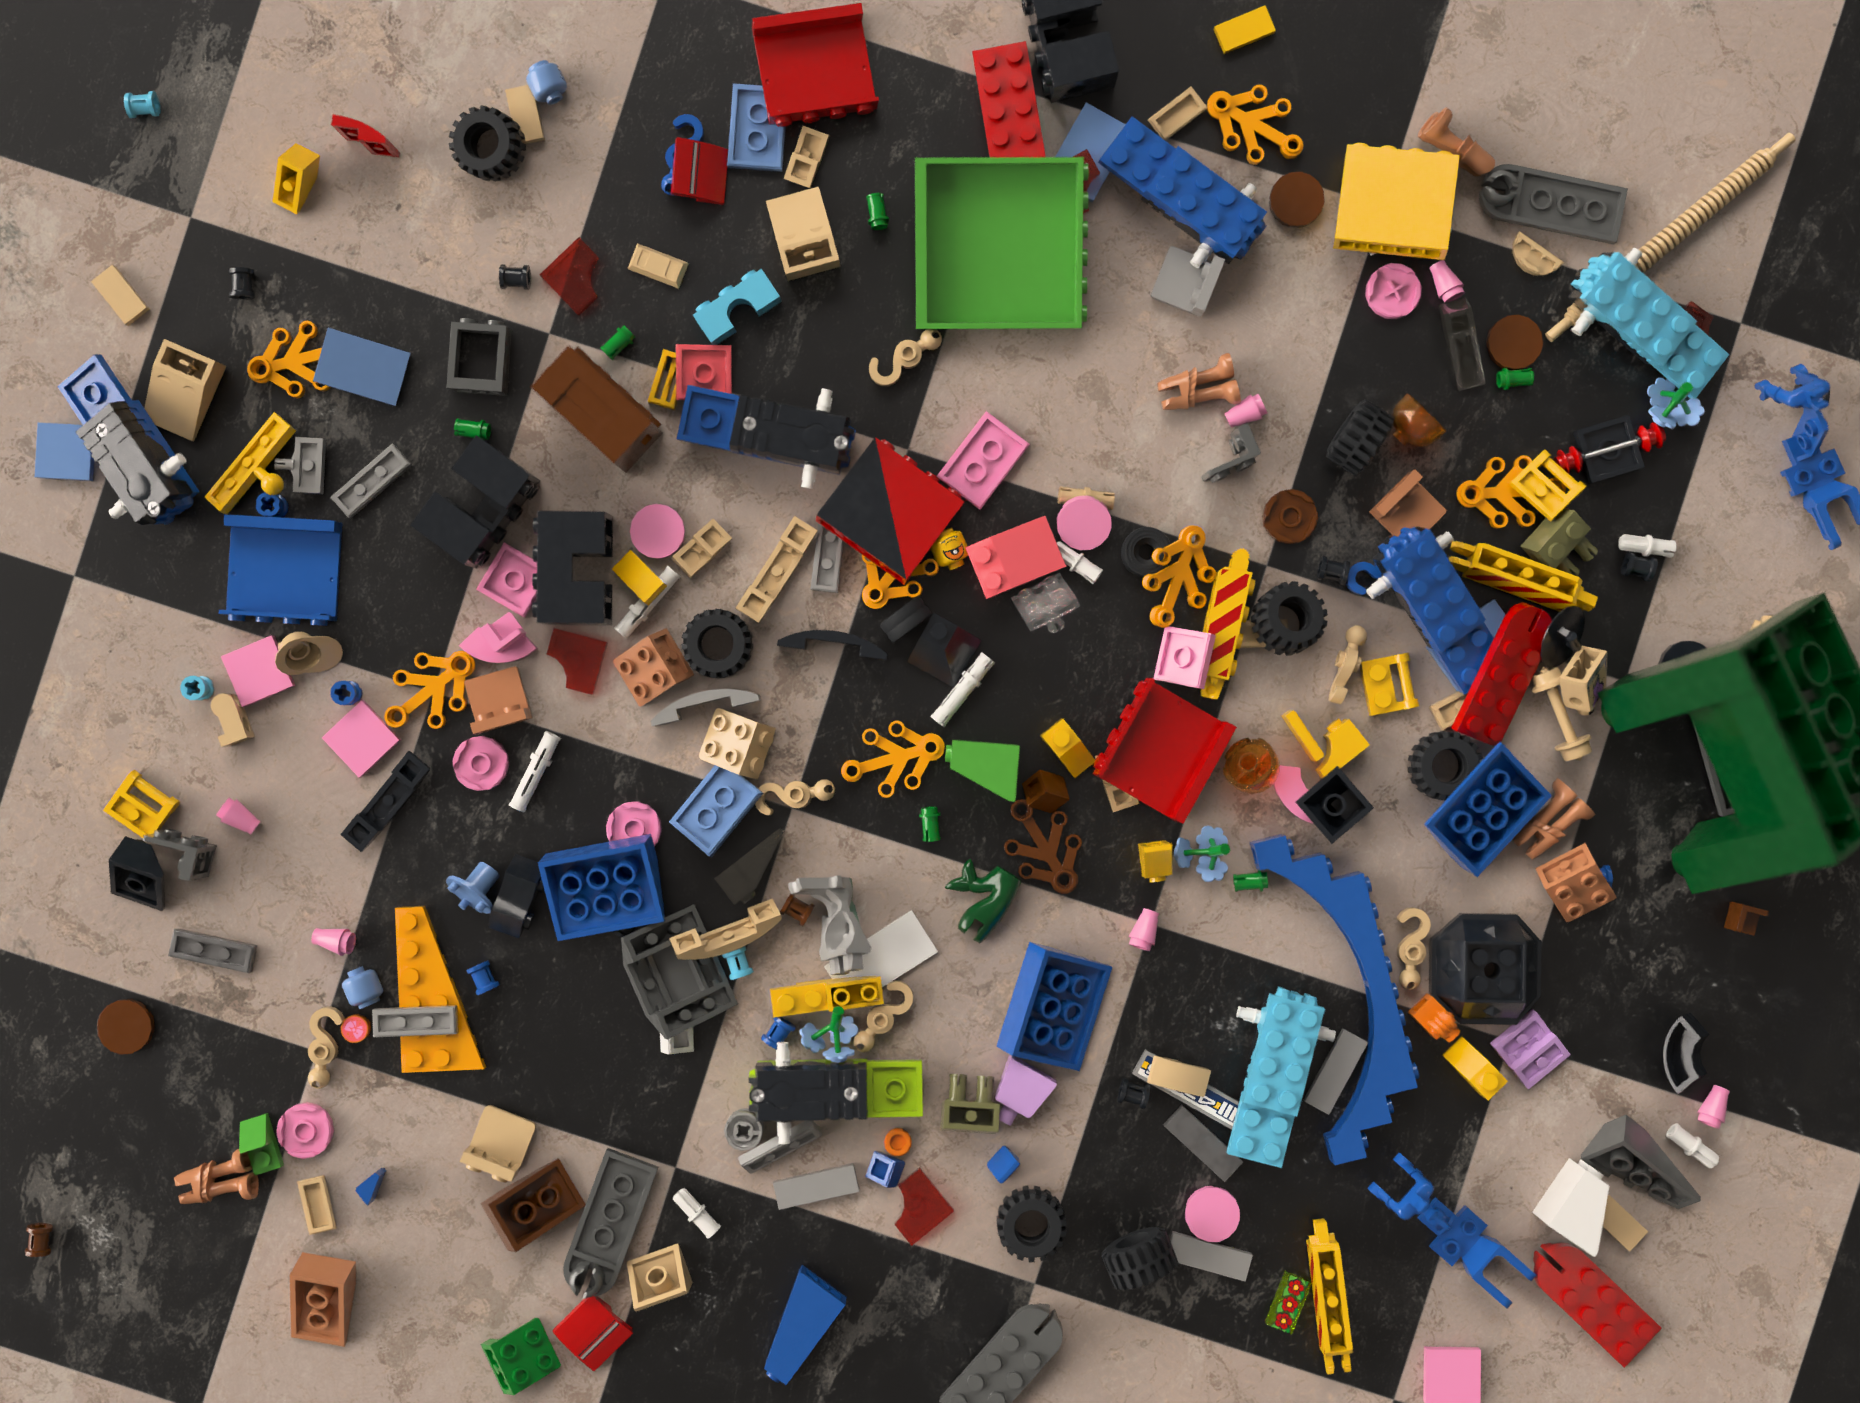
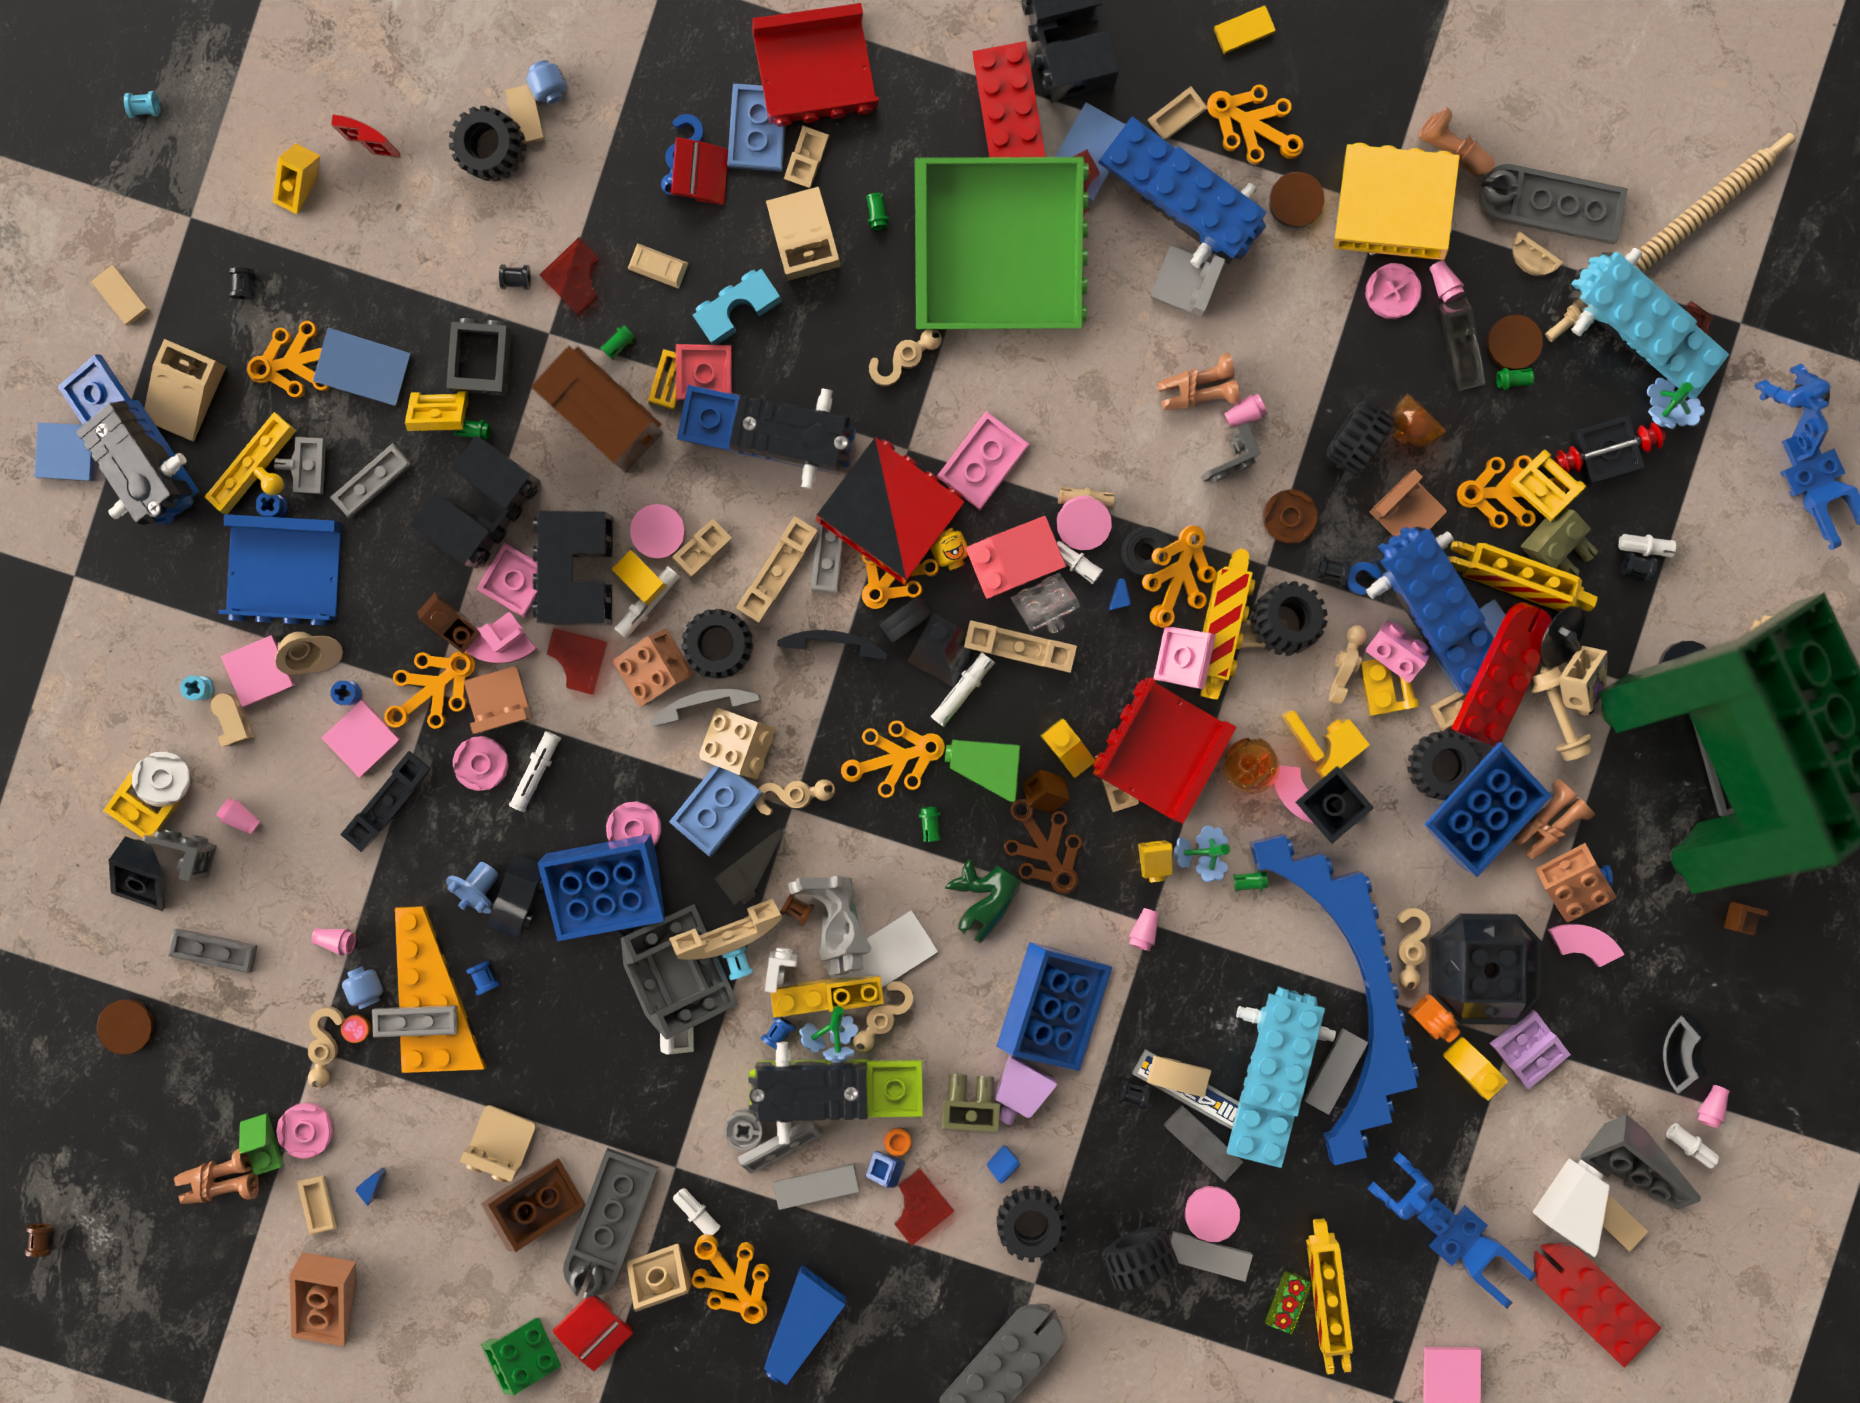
none -> white tile [132,752,191,807]
none -> yellow plate [405,391,469,431]
none -> reddish brown slope [417,592,481,653]
none -> light orange plant [692,1234,770,1324]
none -> white bracket [765,948,798,993]
none -> tan slope [964,620,1077,673]
none -> blue slope [1108,578,1131,611]
none -> bright pink bracket [1366,619,1432,682]
none -> bright pink tile [1548,924,1624,967]

